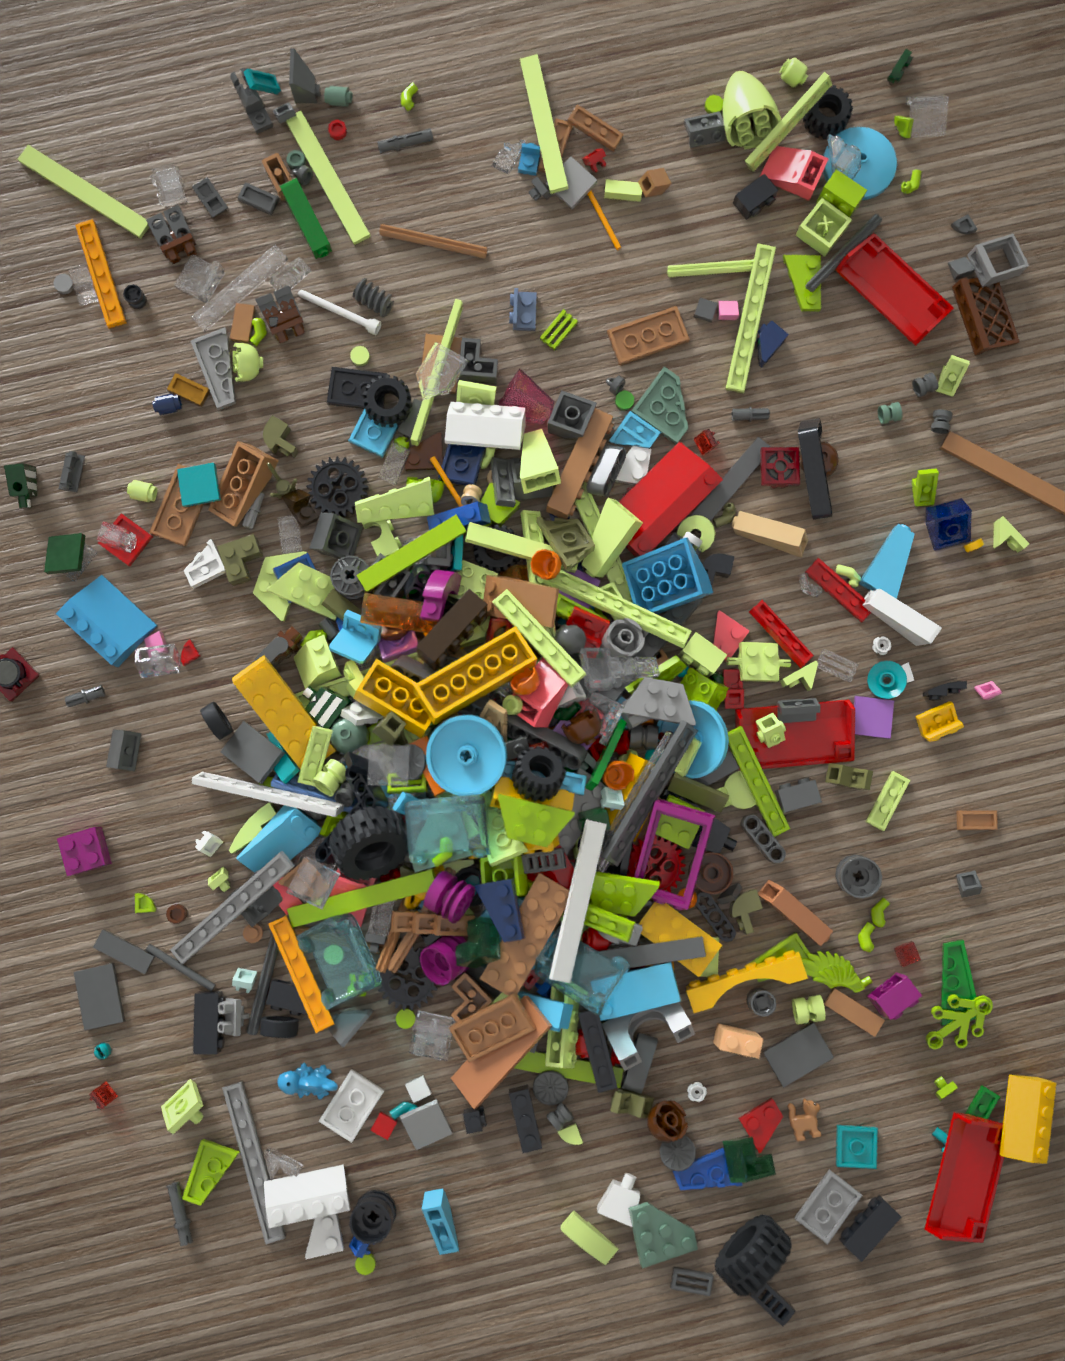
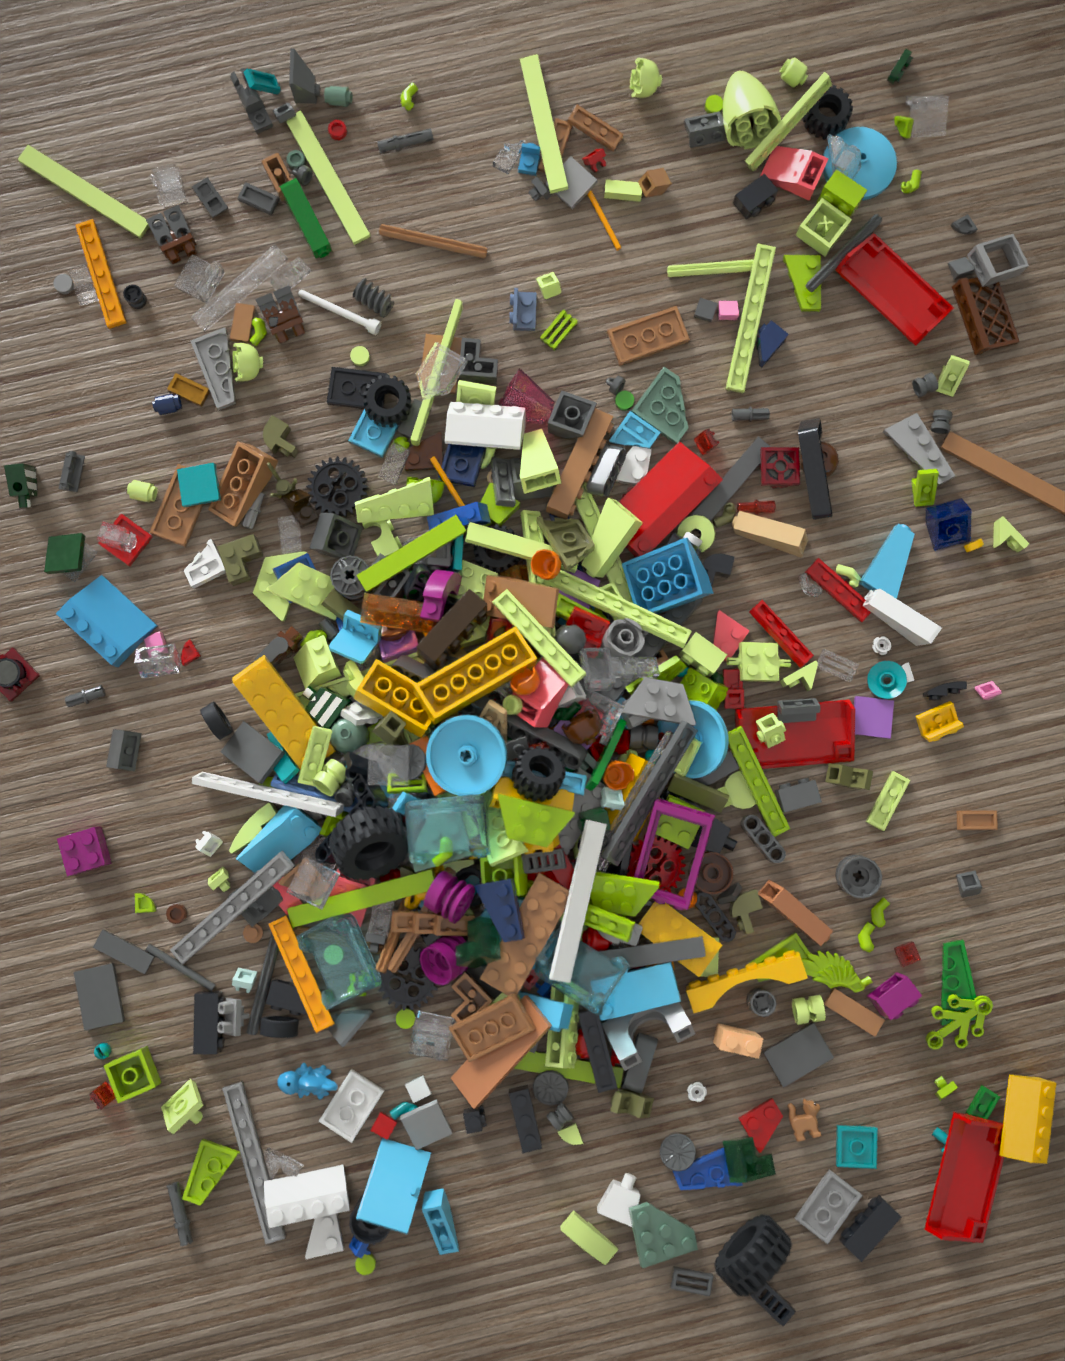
tan wheel [460,485,482,506] -> none
reddish brown cylinder [647,1100,688,1143] -> none
sand green wheel [878,402,902,424] -> none
none -> lime brick [104,1046,162,1103]
none -> medium azure container [356,1138,431,1234]
none -> yellowish green slope [536,272,561,299]
none -> yellowish green cylinder [630,58,662,98]
none -> clear red axle [737,500,776,515]
none -> light grey wing [883,413,955,487]

